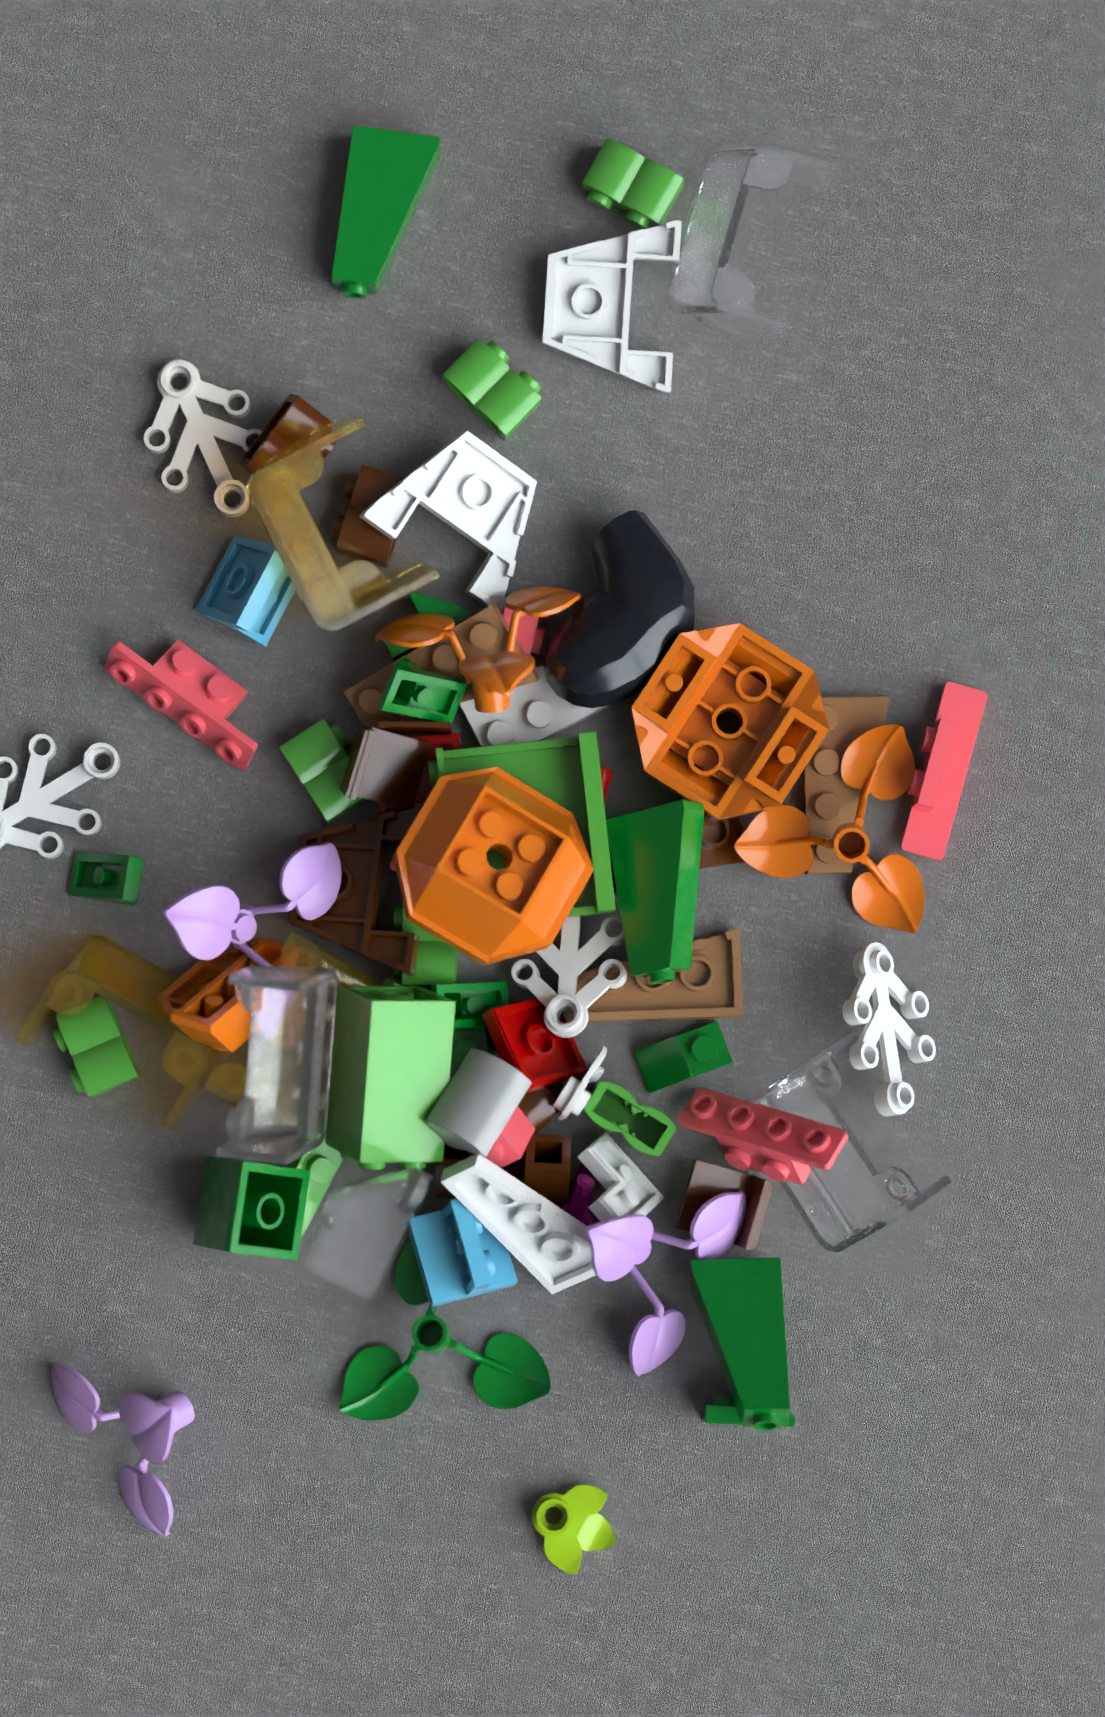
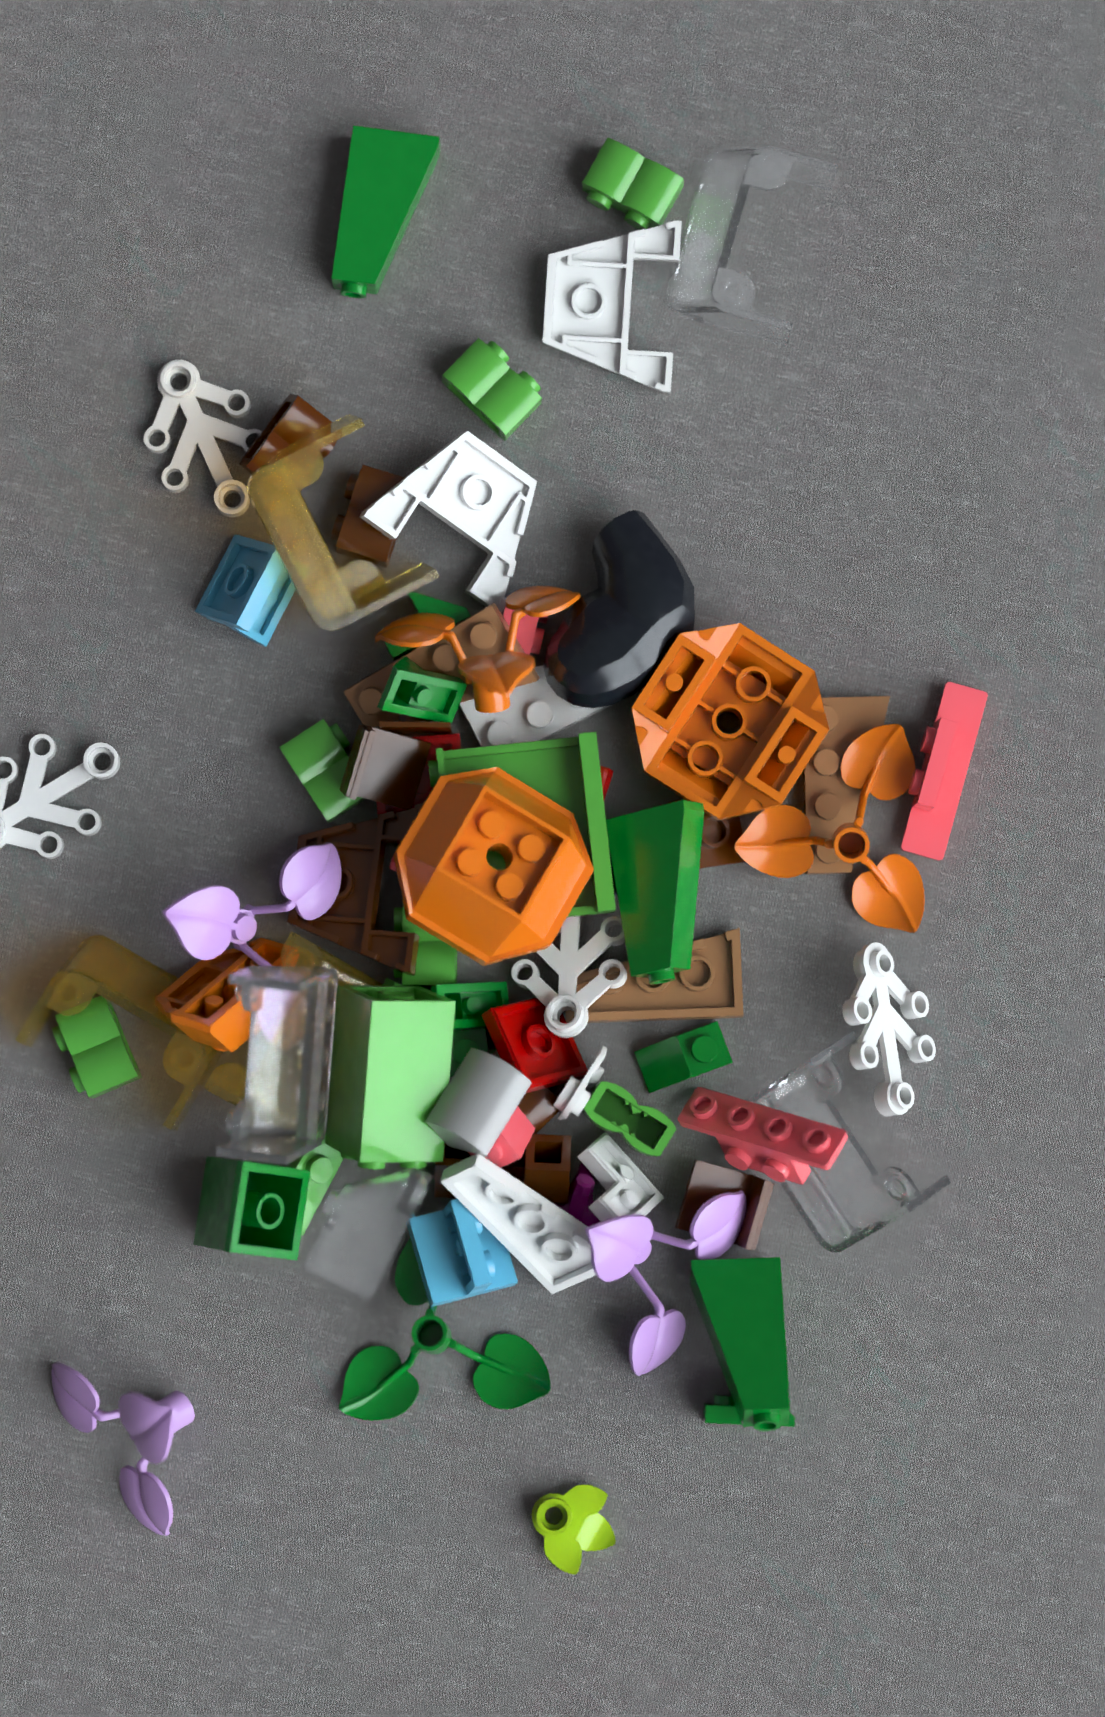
green slope [68,852,143,905] -> none
coral bracket [104,640,258,771] -> none

